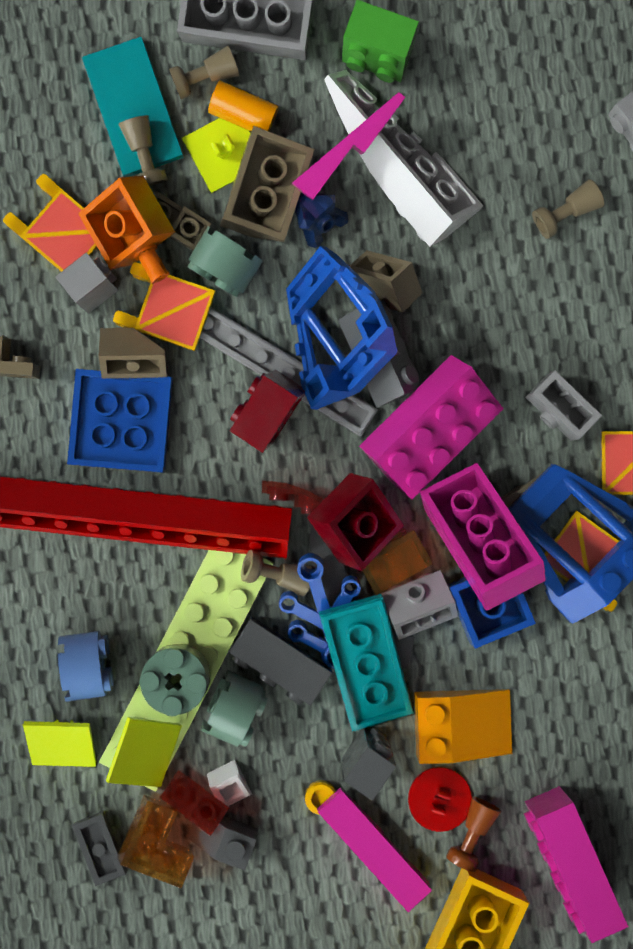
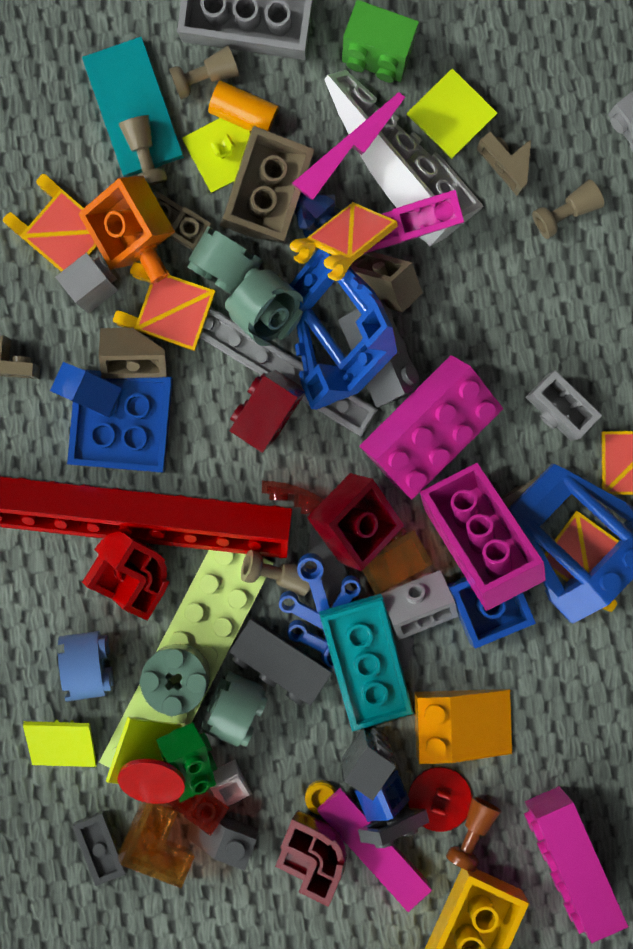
none -> blue slope [50,362,123,418]
none -> red brick [82,531,169,621]
none -> red piece [118,759,185,804]
none -> green brick [156,722,217,803]
none -> sand green brick [225,268,303,346]
none -> dark red brick [275,810,347,907]
none -> flag [290,202,398,281]
none -> blue slope [355,770,410,822]
none -> dark grey plate [358,807,429,848]
none -> dark pink slope [363,190,464,255]
none -> neon yellow piece [407,68,497,159]
none -> dark tan slope [476,131,531,196]

